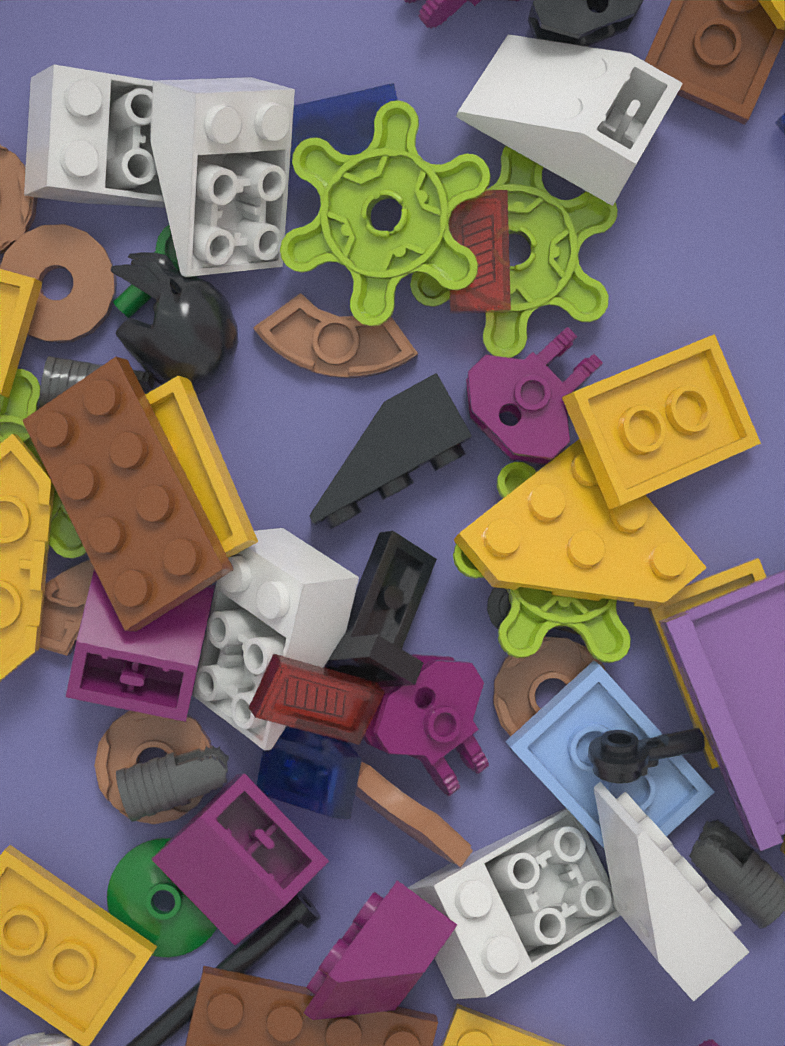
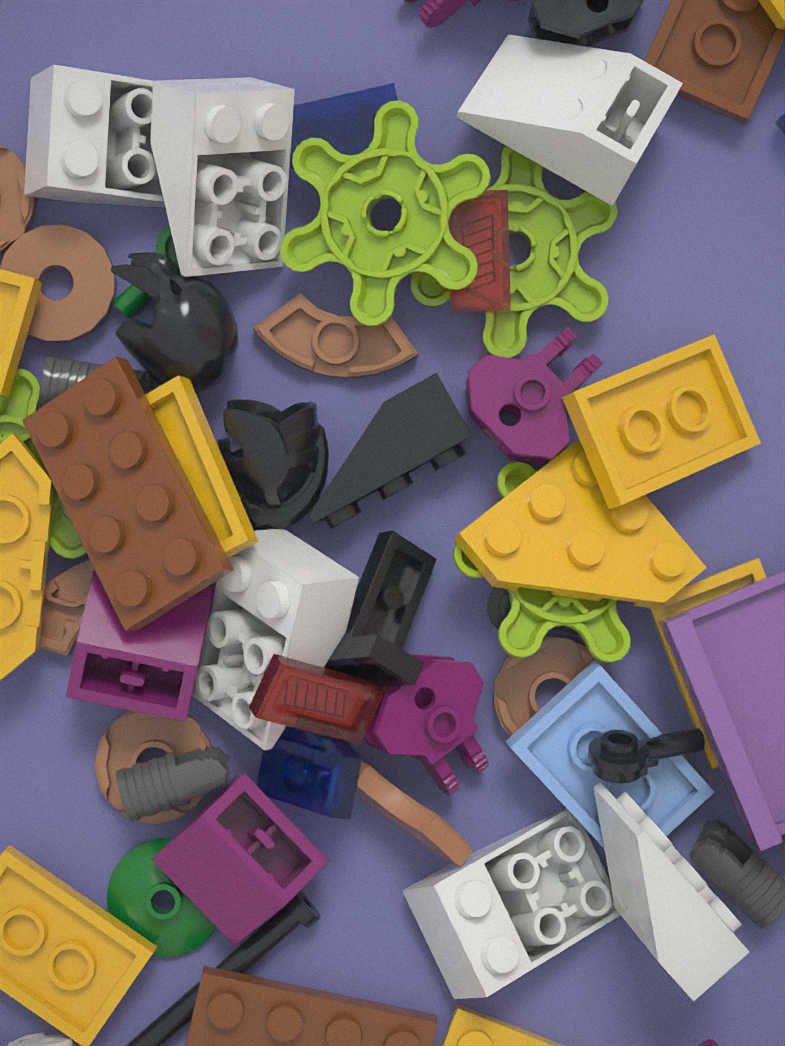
magenta slope [304,880,457,1020] -> none
none -> black helmet [218,399,329,530]

